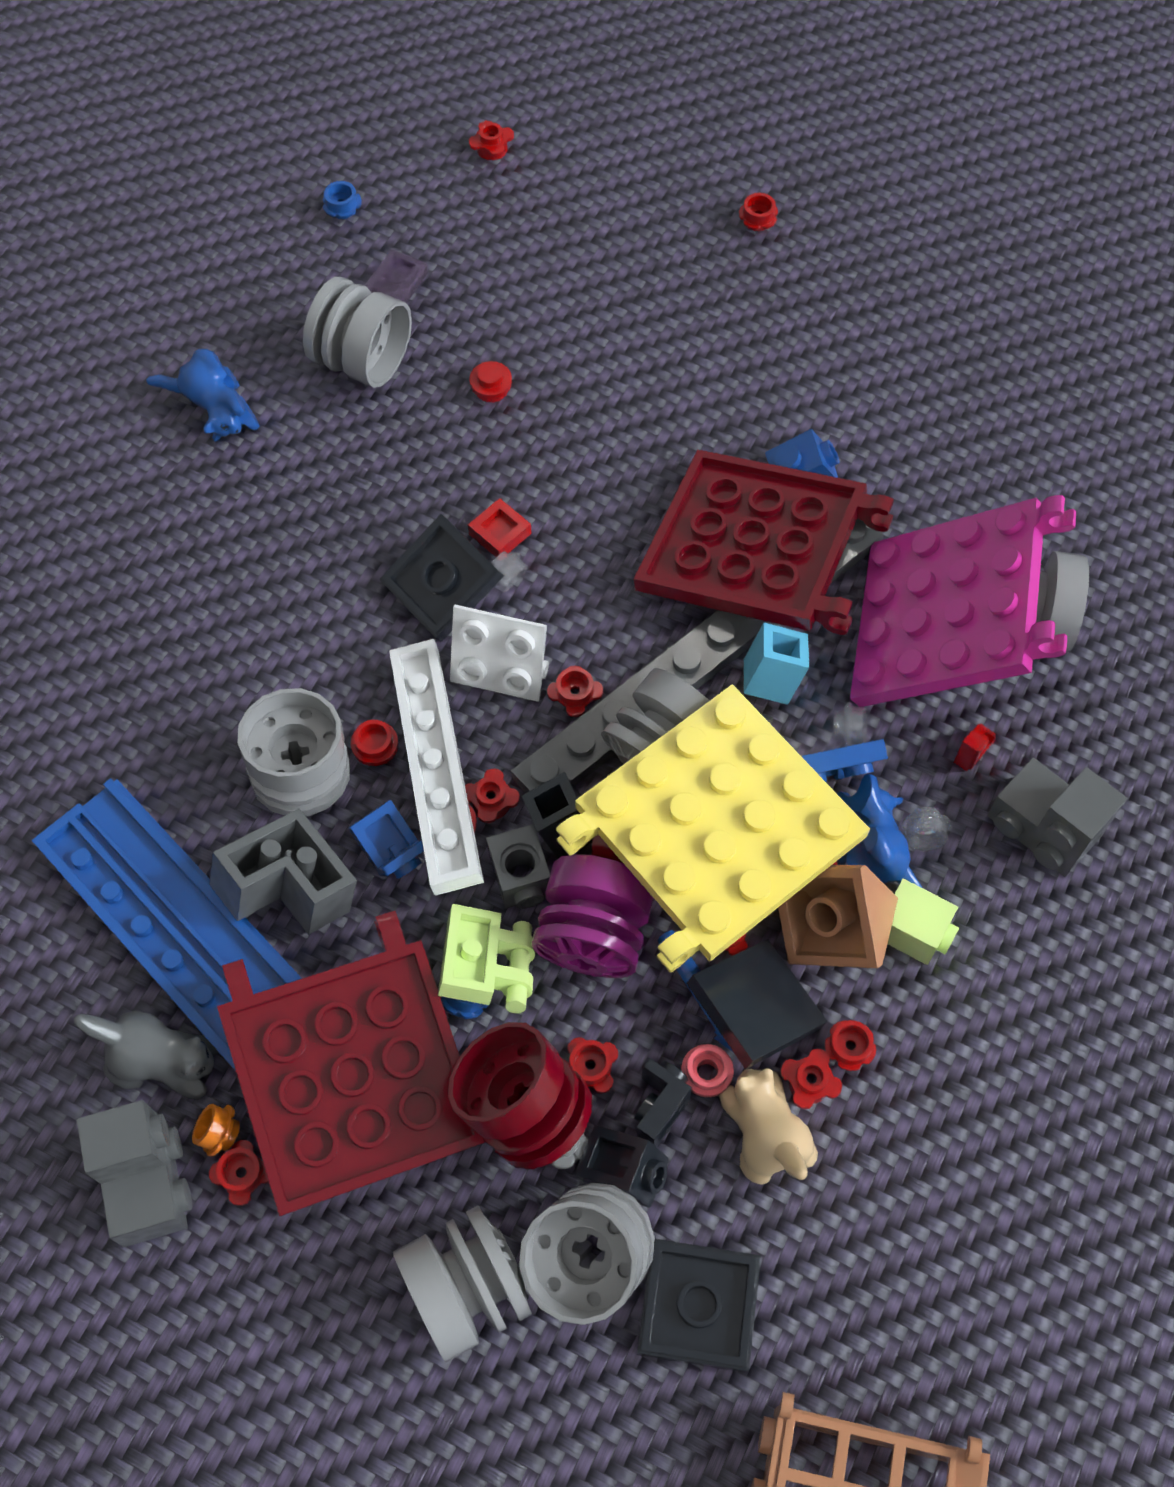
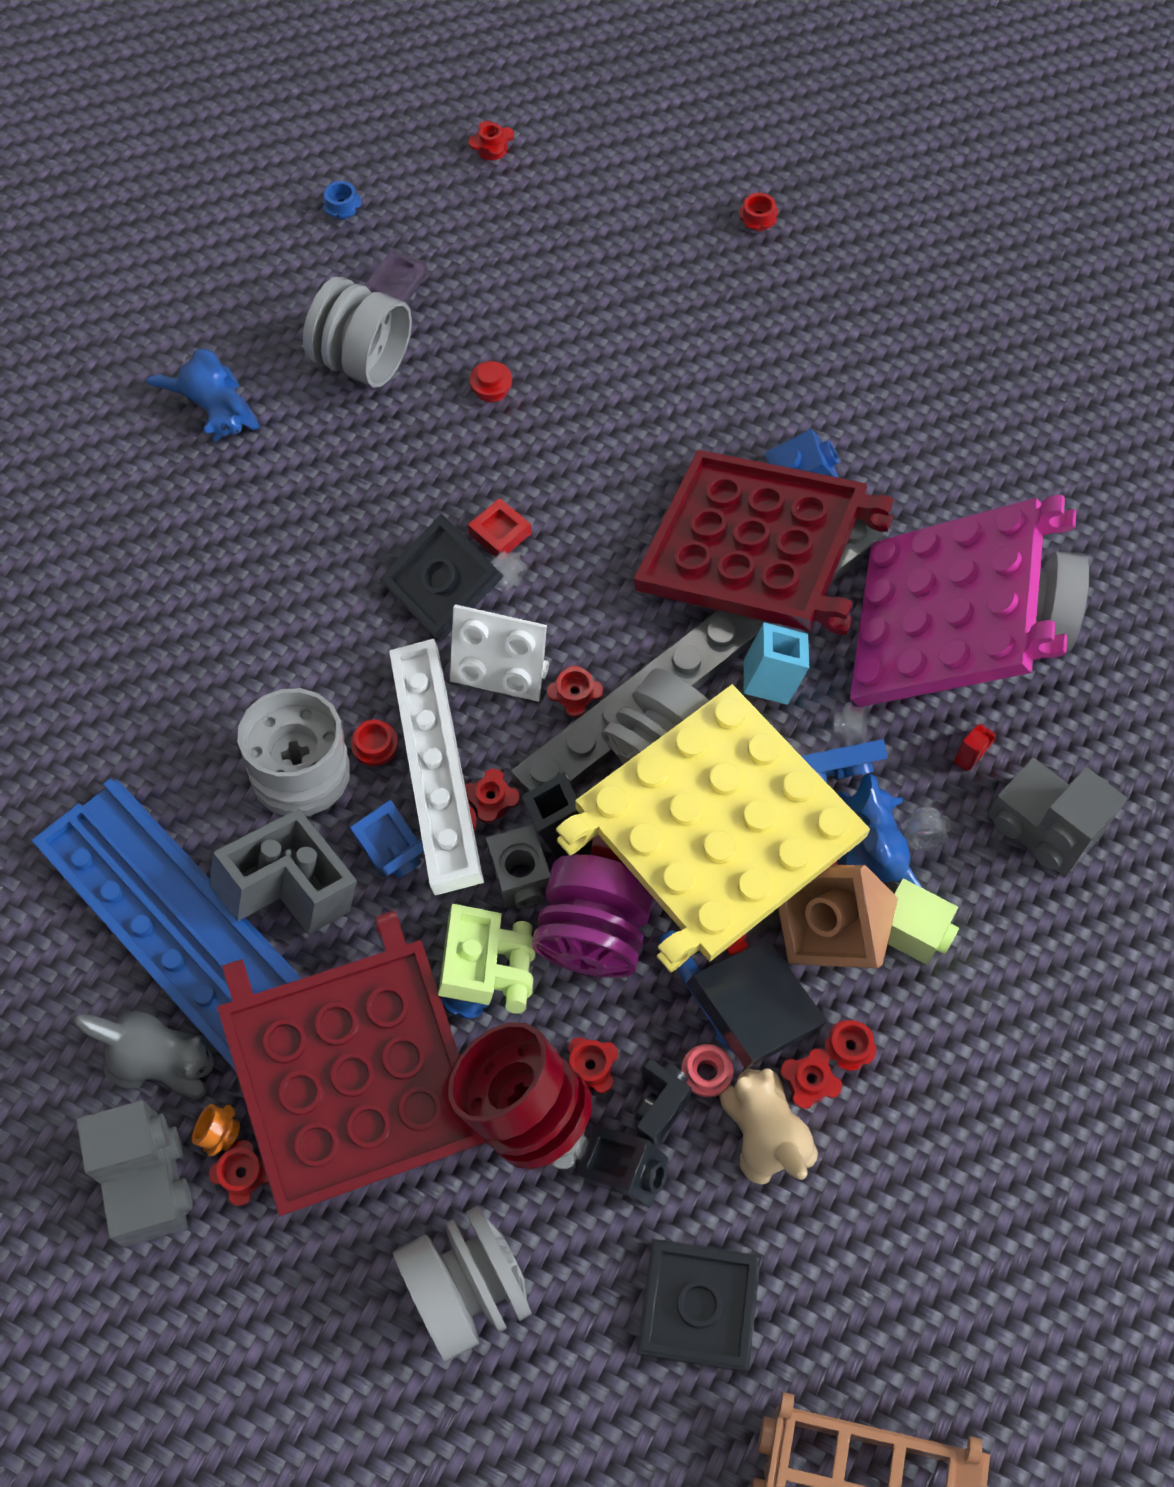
light grey wheel [519,1183,655,1325] -> none

